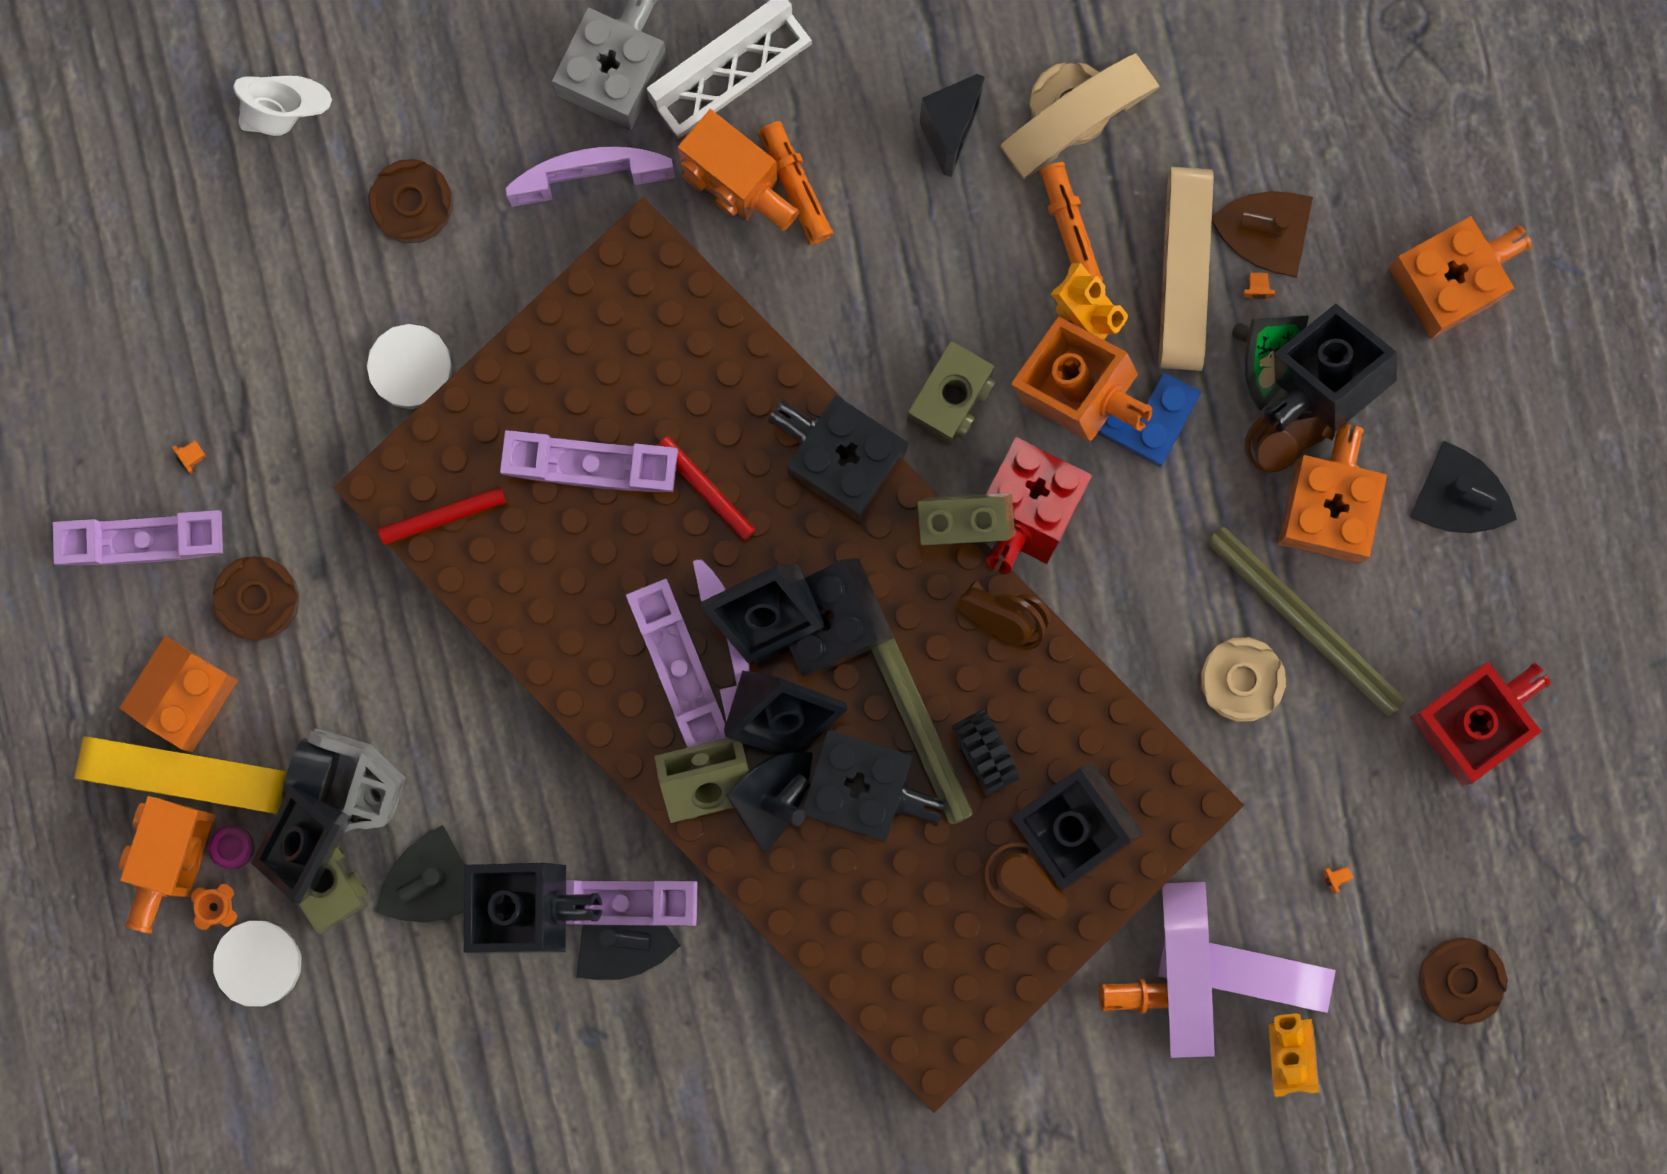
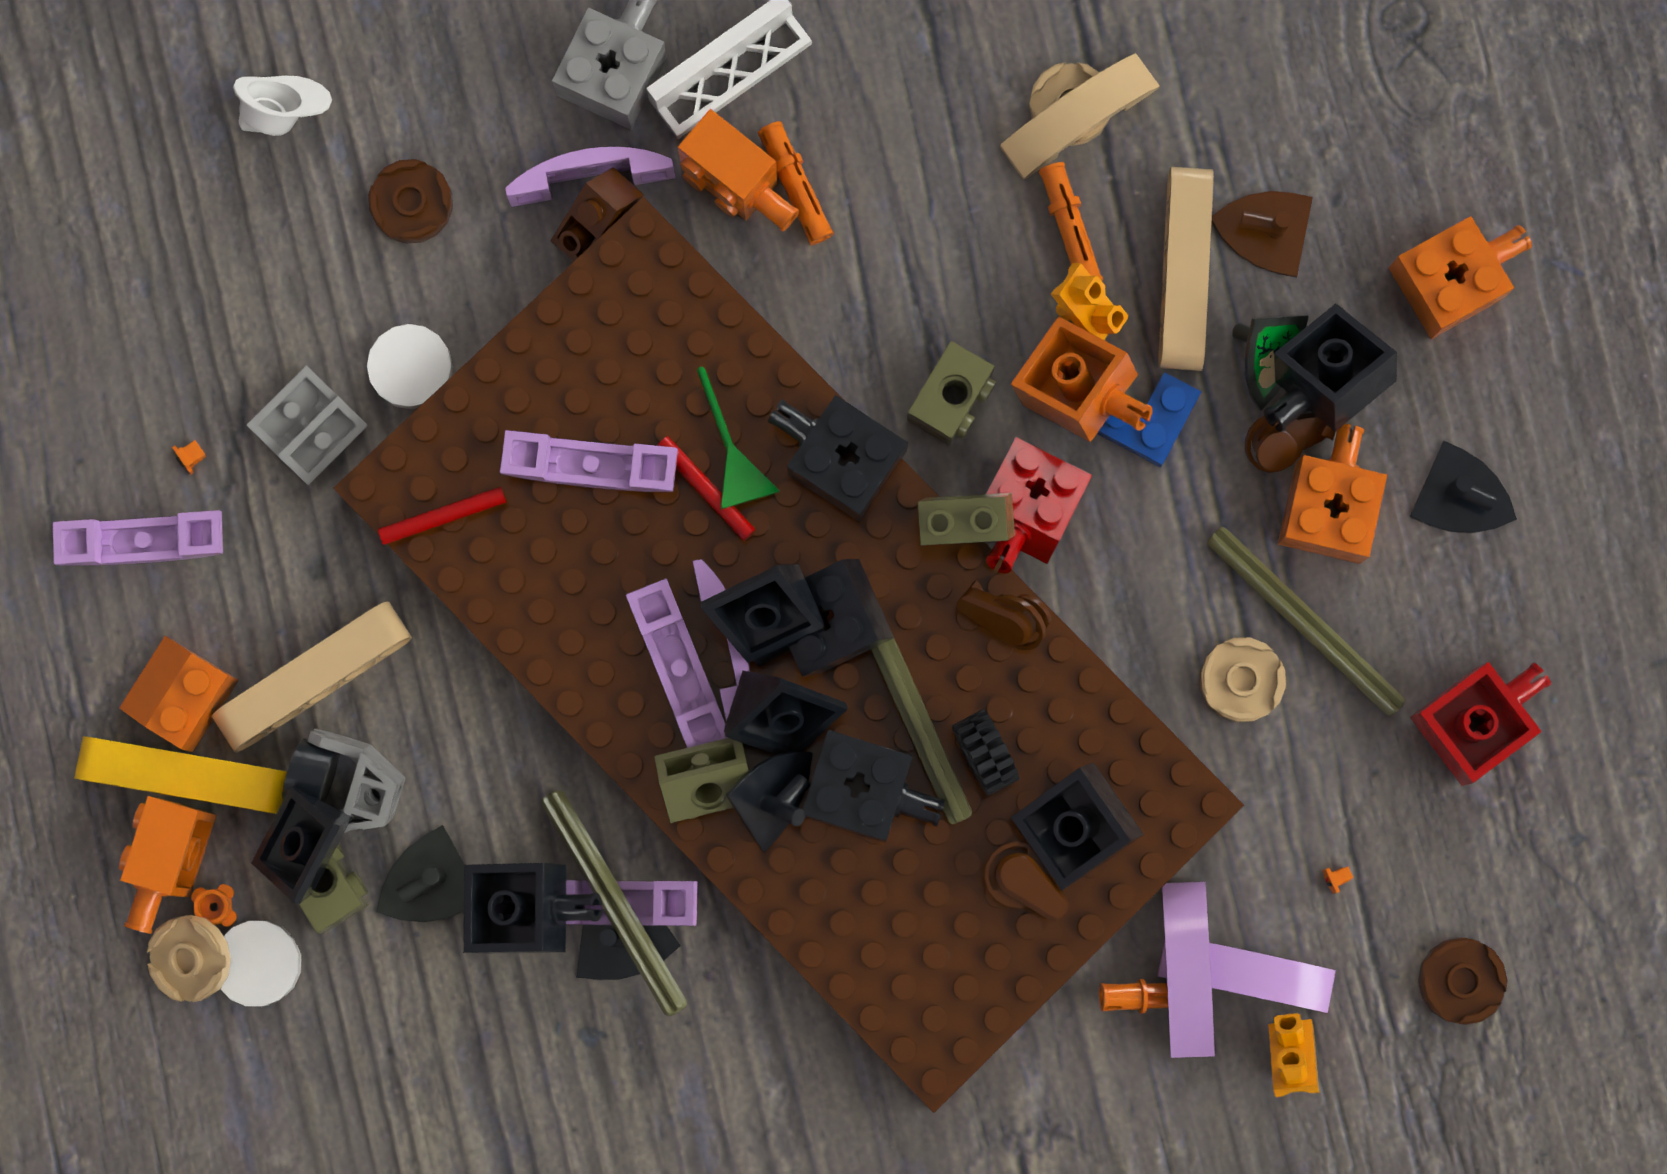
magenta tile [208,826,255,869] -> none
reddish brown tile [213,556,300,641] -> none
black slope [920,74,985,177] -> none
orange piece [1243,273,1275,299] -> none
none -> tan tile [147,915,231,1002]
none -> tan beam [212,602,412,753]
none -> light grey slope [246,365,368,485]
none -> olive axle [542,790,687,1016]
none -> reddish brown slope [550,167,644,262]
none -> green piece [697,366,780,510]

